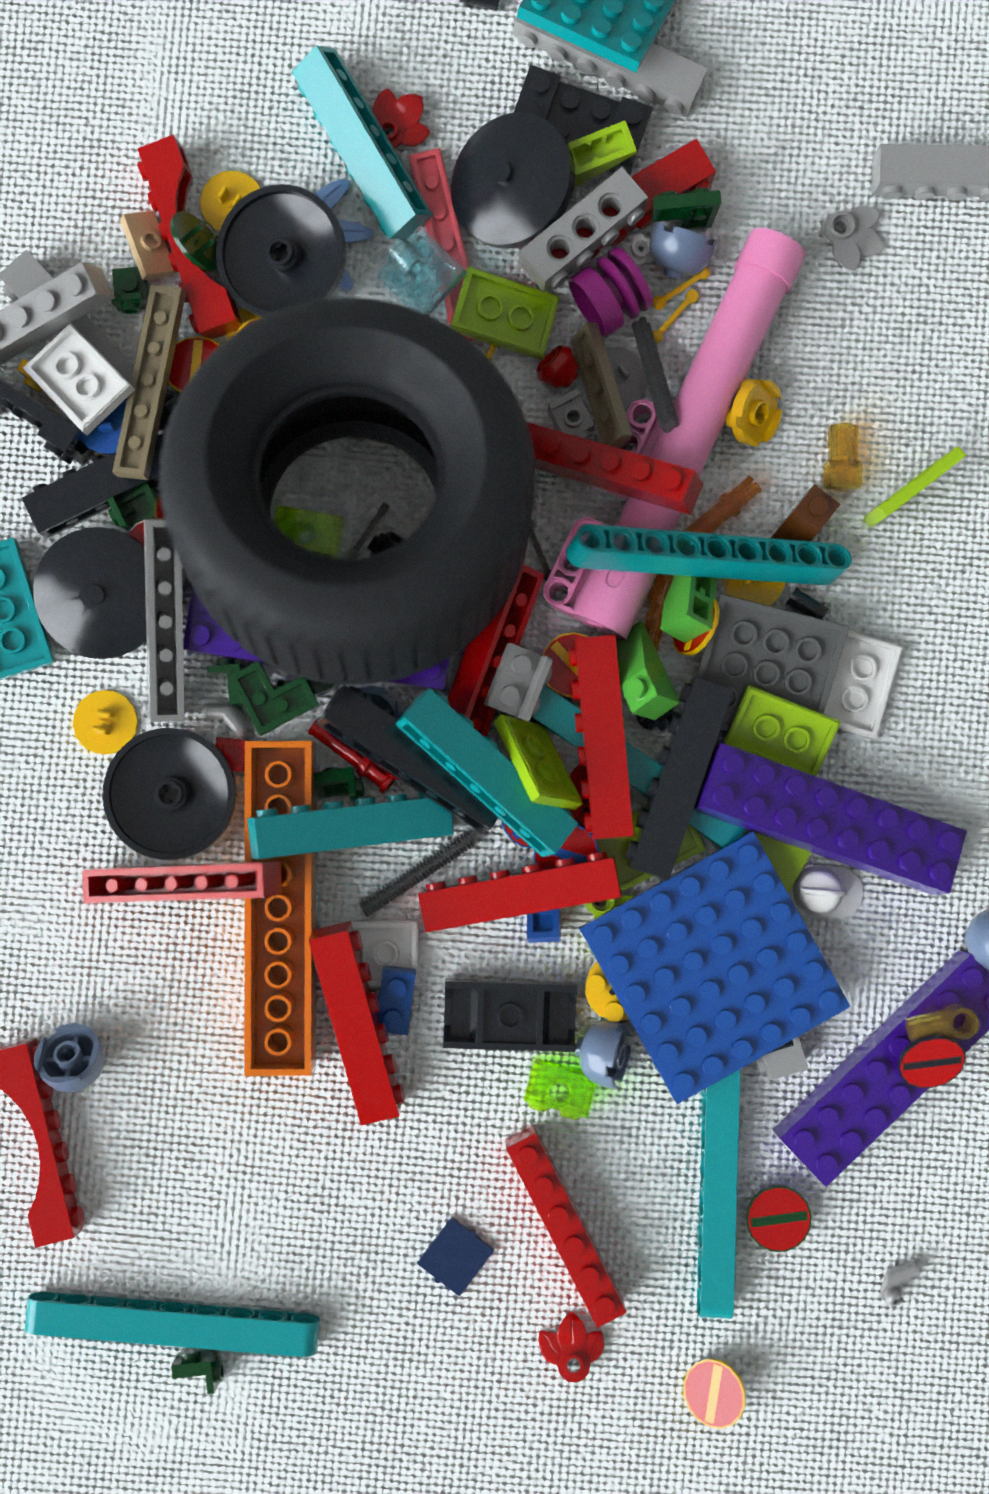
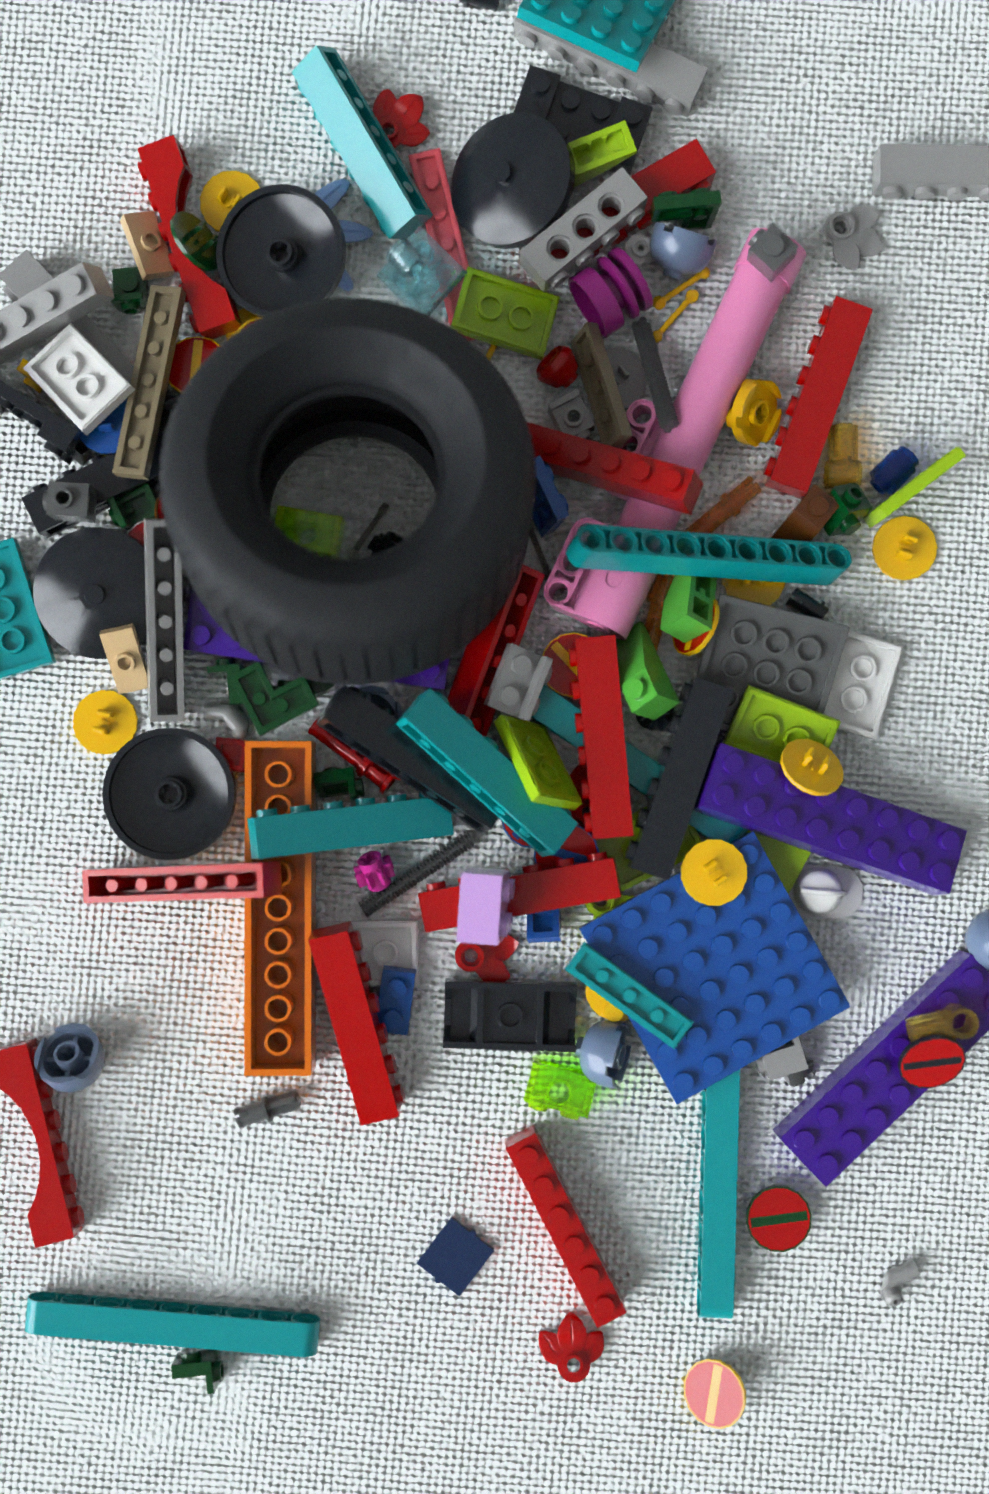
none -> dark grey brick [43,481,98,523]
none -> tan plate [99,623,148,694]
none -> dark grey axle [234,1090,301,1129]
none -> dark pink gear [353,851,396,892]
none -> red plate [455,935,519,982]
none -> lavender brick [456,867,515,946]
none -> blue plate [532,456,569,538]
none -> teal tile [564,942,694,1049]
none -> yellow piece [681,839,747,906]
none -> dark grey brick [747,223,798,282]
none -> red brick [763,296,873,499]
none -> yellow piece [780,739,844,796]
none -> dark grey tile [784,1060,816,1087]
none -> dark green bracket [823,482,873,537]
none -> clear blue brick [870,446,919,495]
none -> yellow piece [872,516,937,581]

